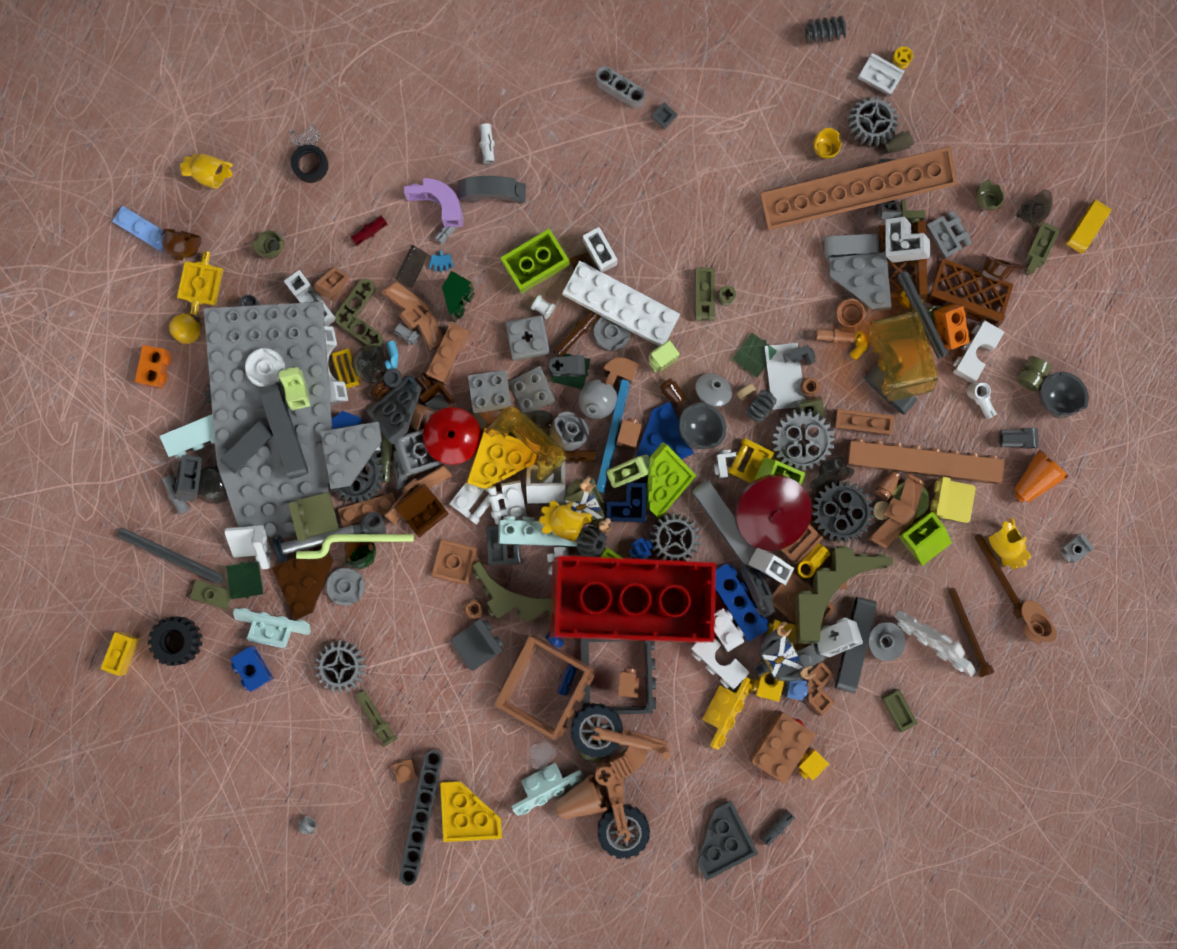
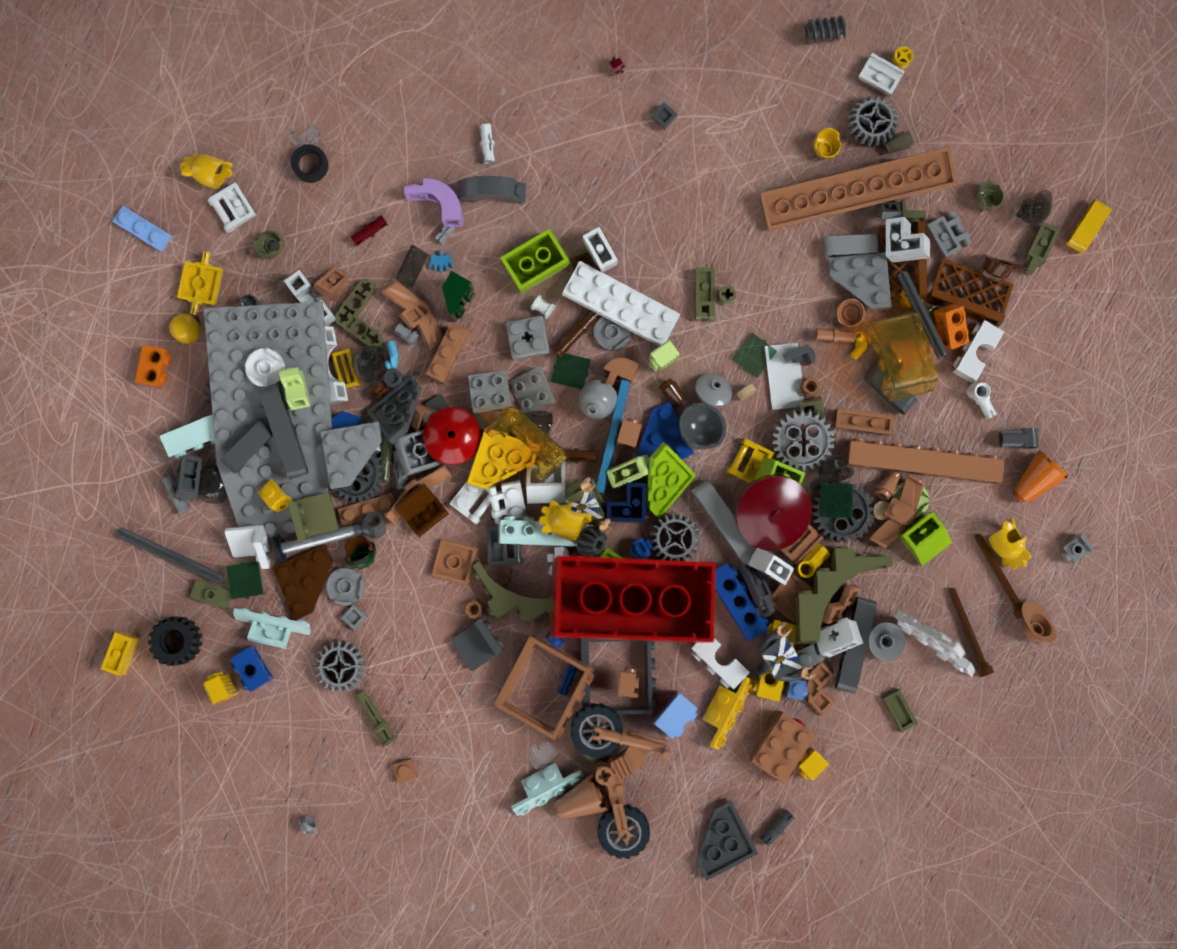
reddish brown cylinder [162,228,202,261] -> none
yellowish green piece [296,534,414,559] -> none
dark grey beam [399,748,444,886] -> none
reddish brown bracket [415,373,455,403] -> none
yellow plate [440,781,502,842] -> none
dark grey piece [549,355,585,377] -> none
light grey cylinder [550,412,589,451] -> none
light grey beam [596,67,645,109] -> none
white bracket [713,450,736,479] -> none
white brick [714,608,745,652] -> none
dark grey gear [746,389,777,423] -> none
light yellow bracket [930,477,976,523] -> none
olive wheel [1016,356,1052,392] -> none
dark grey cylinder [1039,372,1089,419] -> none
none -> yellow brick [203,672,238,705]
none -> white plate [208,182,257,233]
none -> yellow bracket [257,479,292,513]
none -> light grey tile [340,604,368,631]
none -> dark red plate [609,56,625,75]
none -> light blue brick [653,691,698,739]
none -> clear green piece [820,482,853,519]
none -> nougat tile [822,584,860,624]

